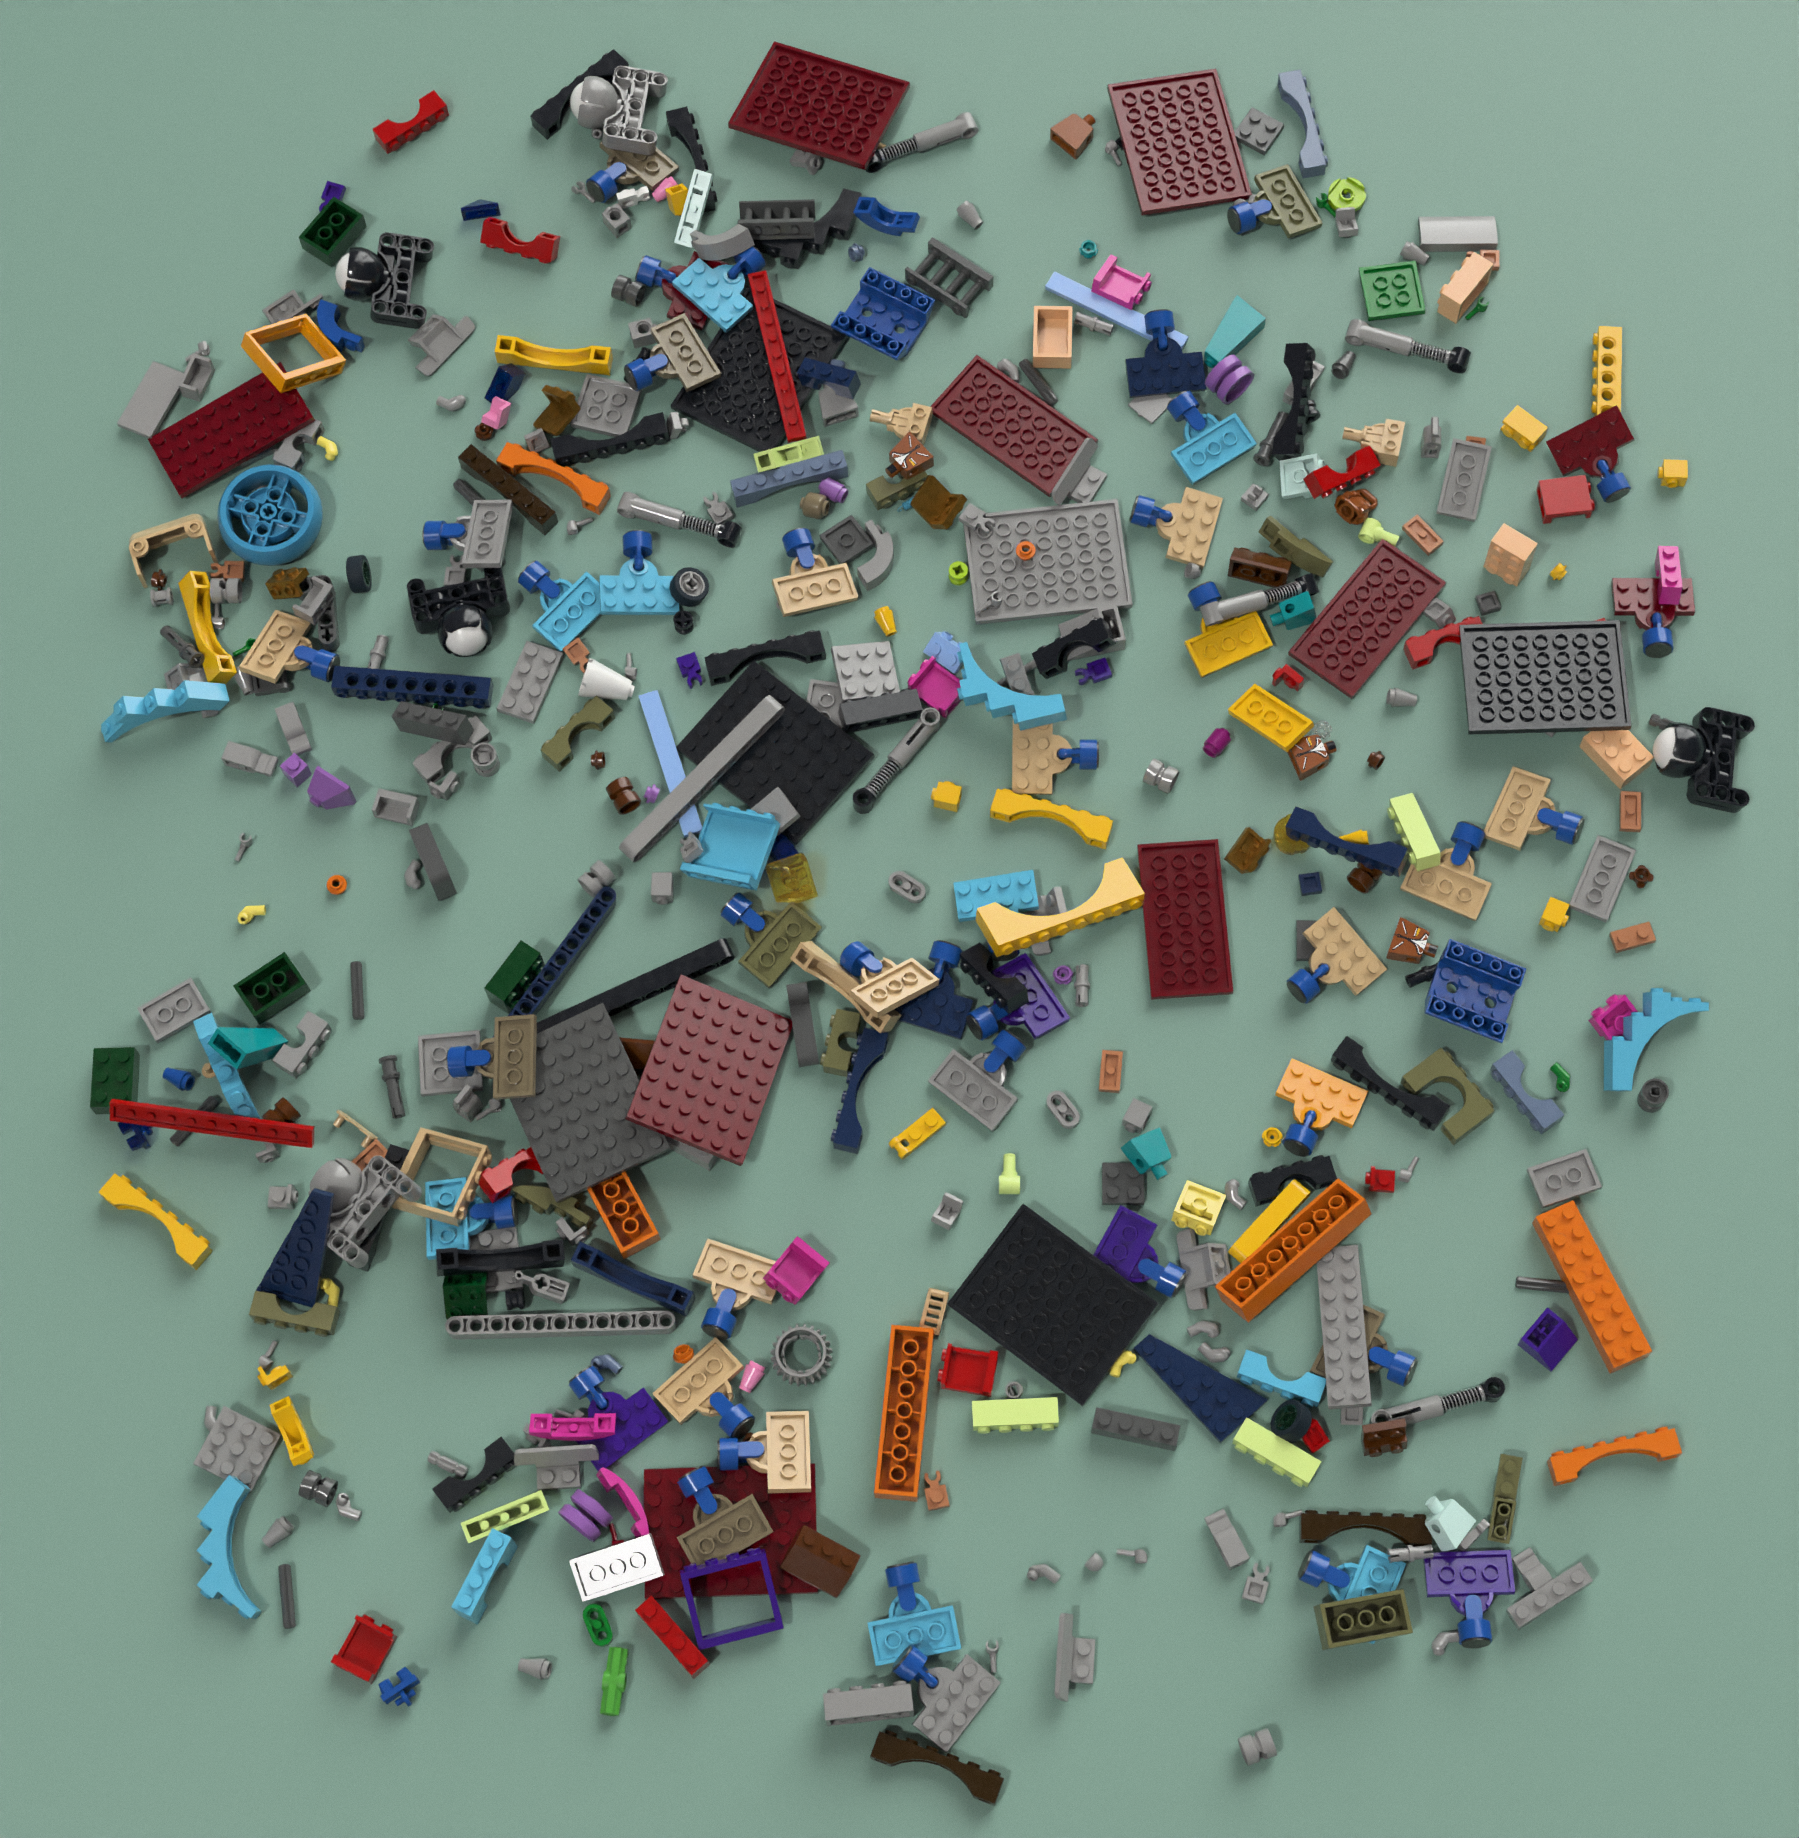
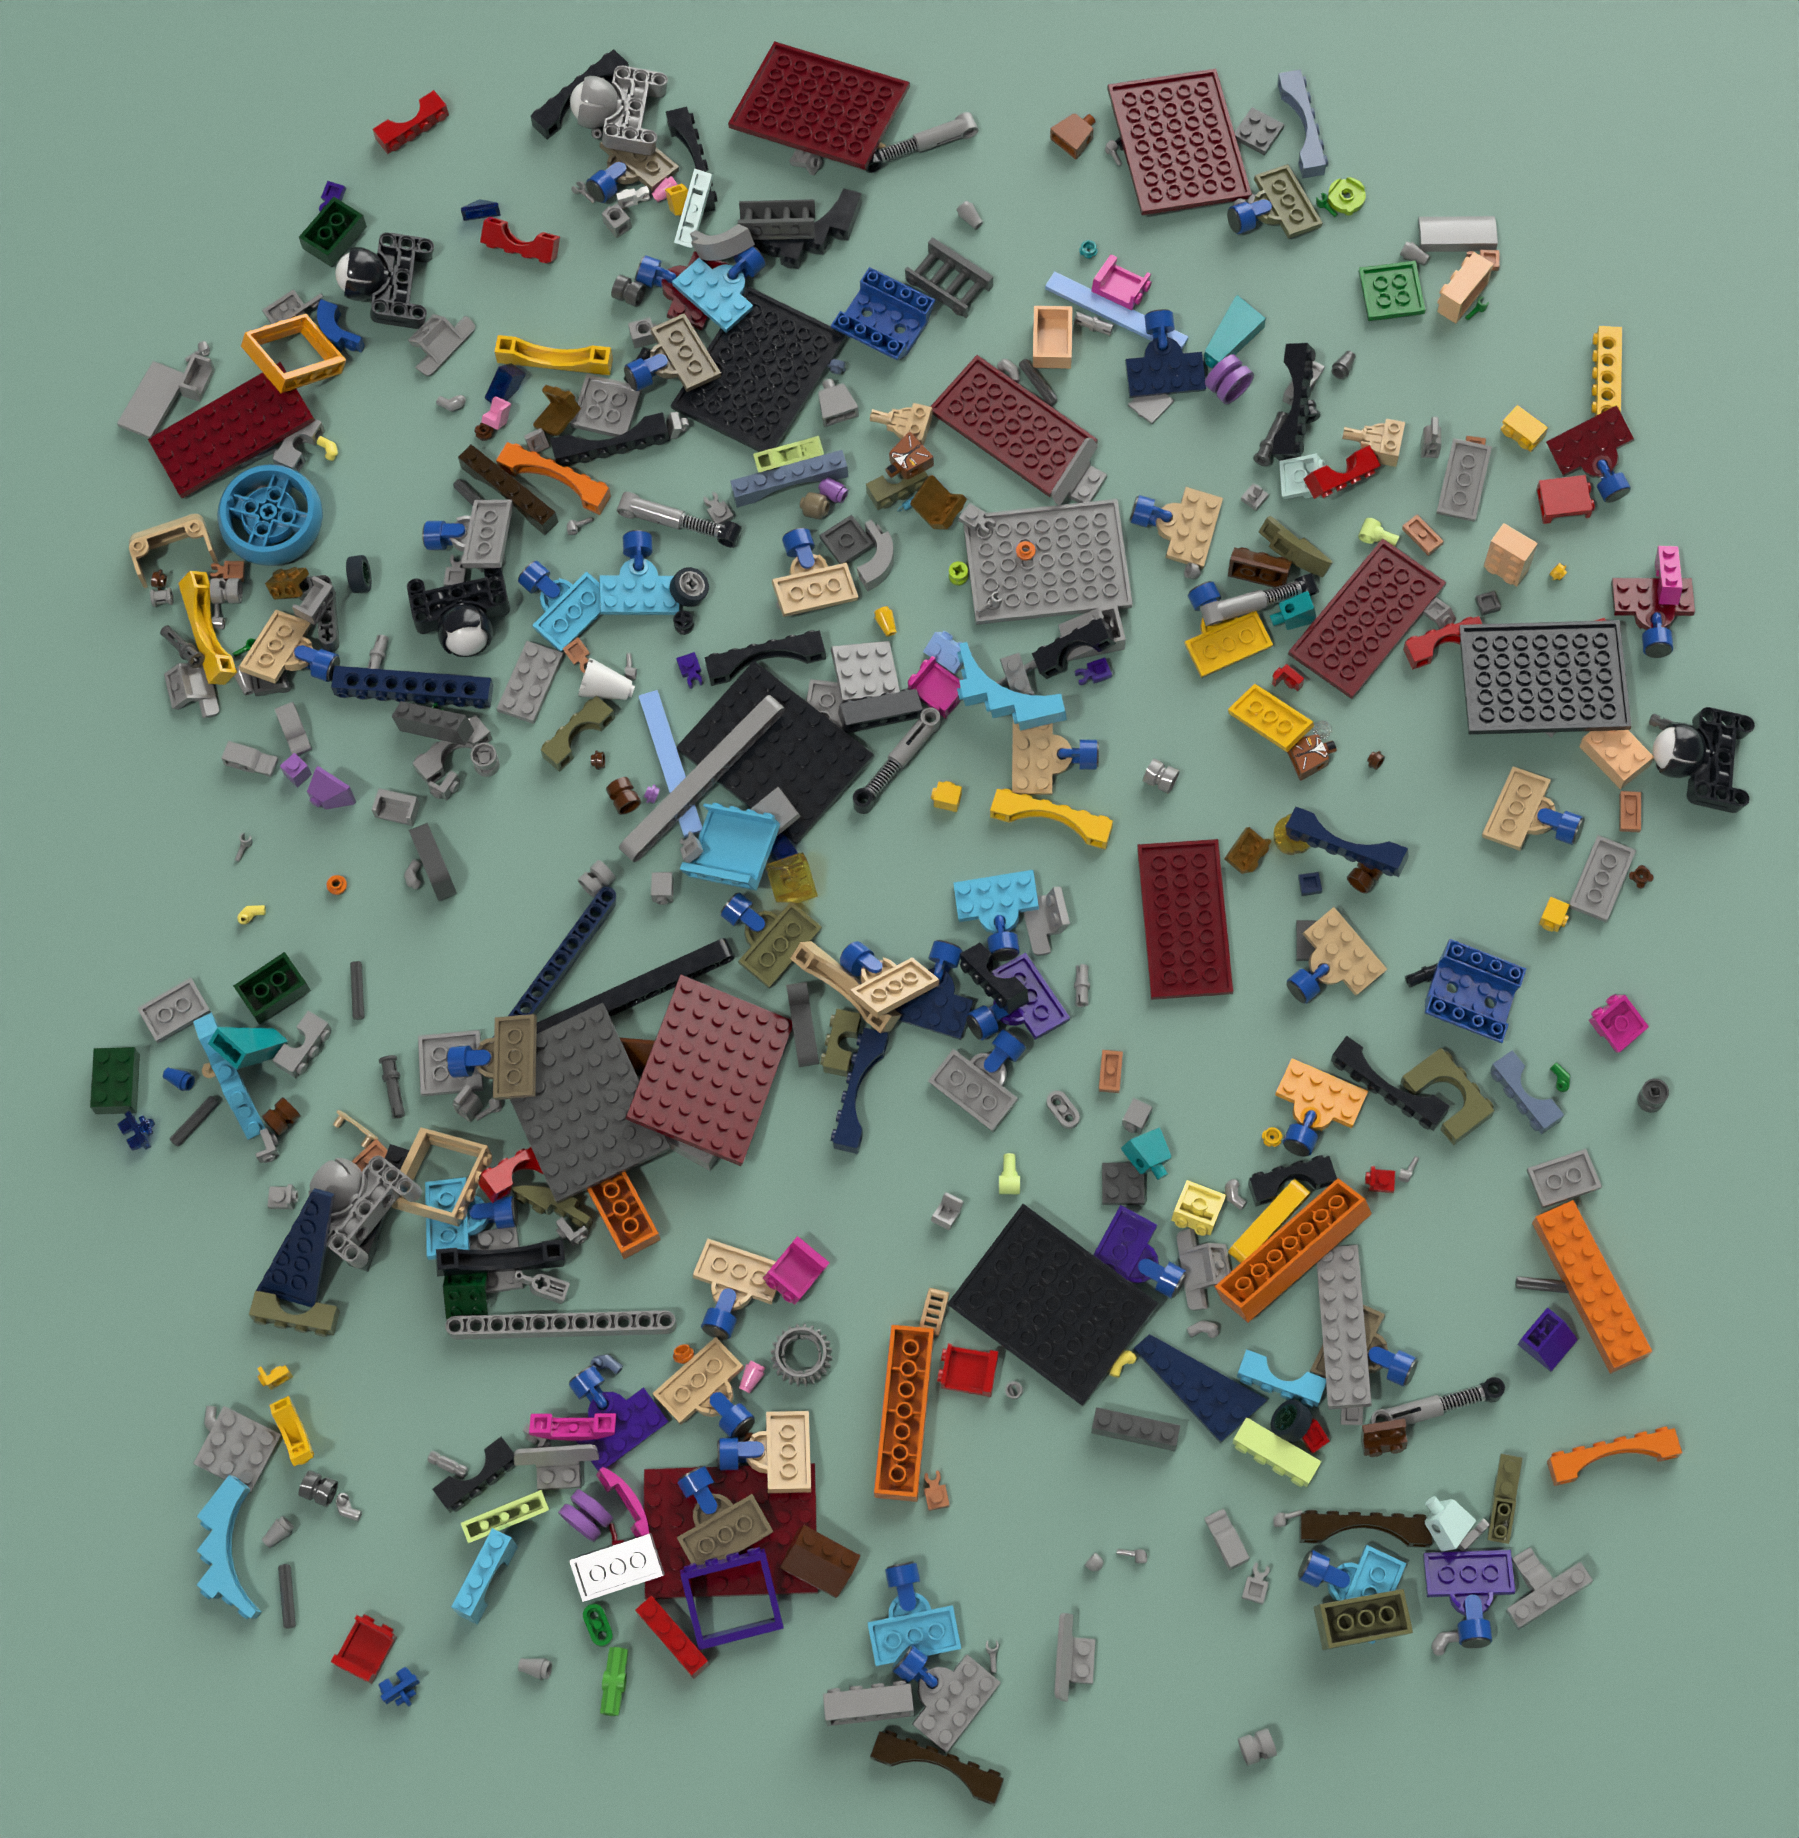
yellow arch [98,1173,212,1270] -> none
medium azure arch [101,680,229,743] -> none
red plate [109,1099,315,1148] -> none
light grey hand [259,1341,277,1371] -> none
light yellow arm [320,1278,340,1307] -> none
dark green brick [484,940,545,1014] -> none
black wheel [505,1288,525,1311] -> none
light grey hand [555,1409,586,1418] -> none
dark blue arch [571,1242,695,1317] -> none
red plate [748,270,807,443] -> none
dark blue arch [797,357,861,400] -> none
sand blue plate [848,243,865,262] -> none
blue arch [853,197,920,236] -> none
light grey plate [888,871,926,903] -> none
yellow plate [888,1107,946,1160] -> none
yellowish green brick [972,1397,1059,1434] -> none
yellow arch [975,857,1145,957] -> none
light grey arm [1027,1564,1061,1584] -> none
medium lavender plate [1053,965,1073,985] -> none
medium azure plate [1167,391,1257,485] -> none
light grey arm [1198,1342,1230,1363] -> none
magenta brick [1202,728,1231,758] -> none
dark orange piece [1334,489,1378,525] -> none
light grey bracket [1335,207,1358,238] -> none
yellow cone [1339,829,1369,845] -> none
piece [1345,319,1471,373] -> none
light grey cone [1386,687,1417,707] -> none
dark orange torso [1386,917,1438,964] -> none
yellowish green brick [1387,793,1440,871] -> none
light grey pin [1387,1544,1433,1563] -> none
tan plate [1400,821,1492,921] -> none
medium azure arch [1604,988,1709,1091] -> none
nougat plate [1609,921,1656,953] -> none
yellow brick [1657,459,1688,488] -> none

